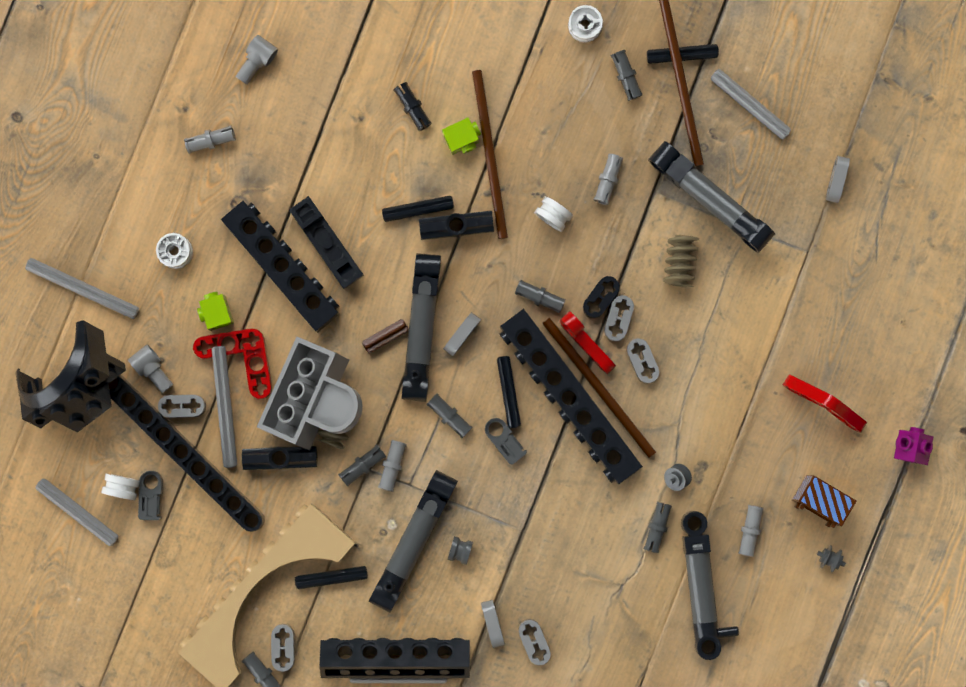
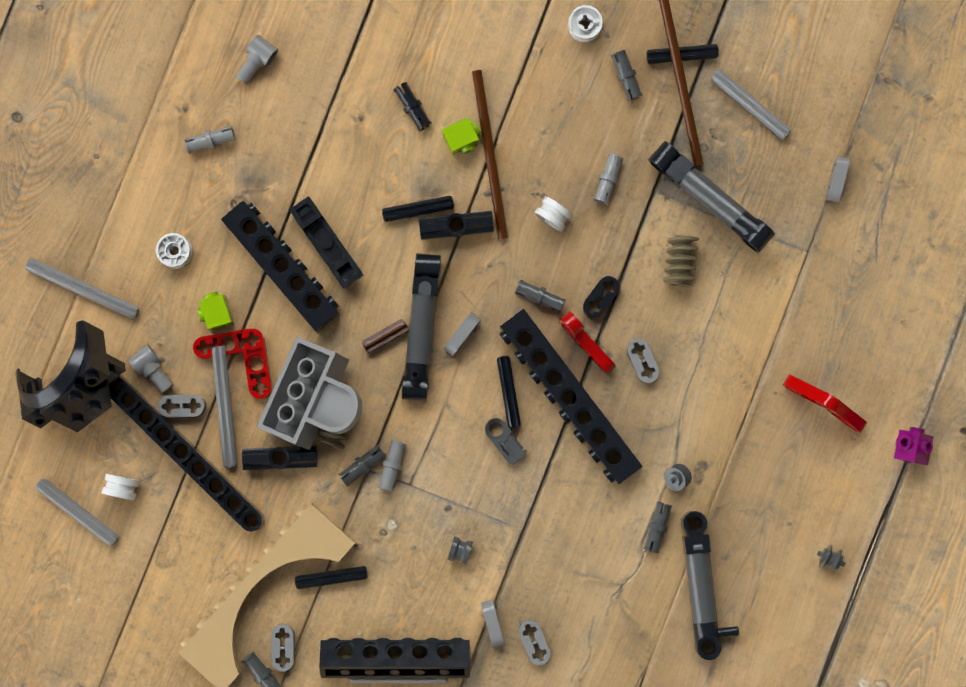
dark grey piece [138,471,163,520] -> none
piece [368,470,458,613] -> none
dark grey pin [426,393,472,438] -> none
reddish brown piece [542,318,656,458] -> none
light grey beam [604,295,634,341] -> none
light grey pin [738,505,764,557] -> none
container [792,475,857,528] -> none

